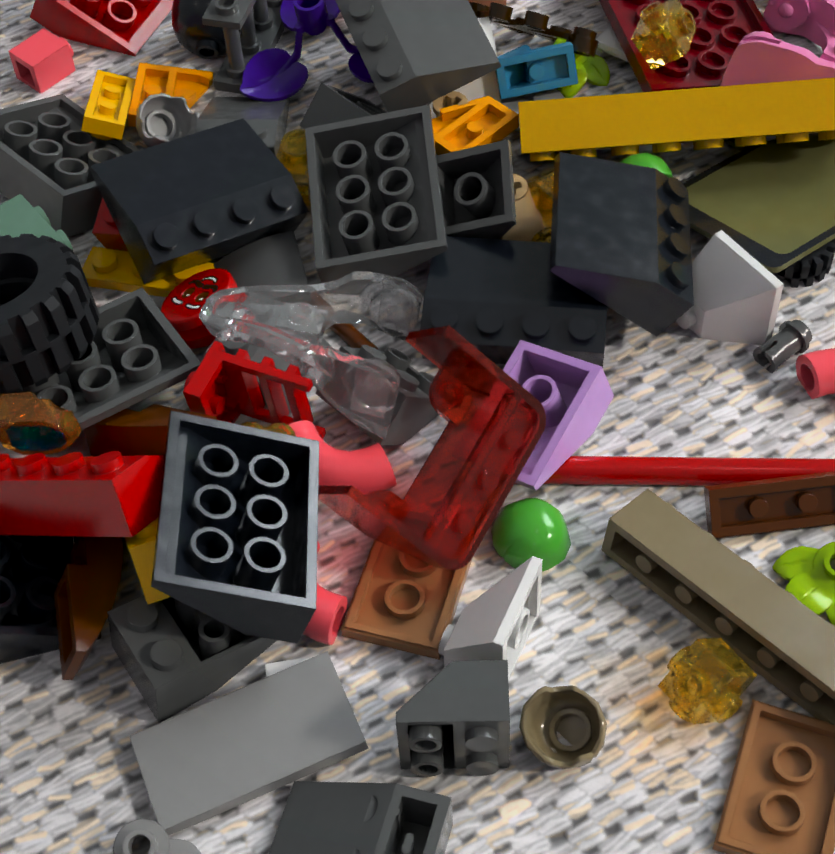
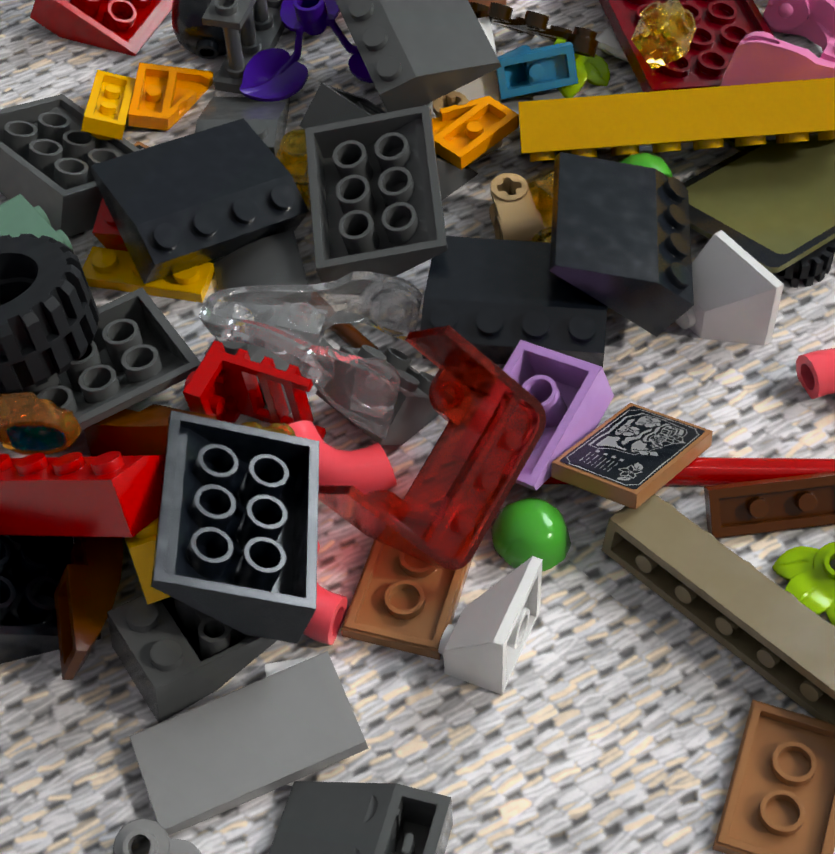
coral brick [8,28,76,94] -> none
light grey hair [136,93,200,147] -> none
red head [160,268,246,349] -> none
dark grey slope [396,660,510,777] -> none
dark grey slope [436,139,516,239] -> none
dark tan hair [519,685,607,769] -> none
clear yellow brick [658,638,758,725] -> none
dark grey pin [753,320,812,373] -> none
none -> tile [551,403,713,510]

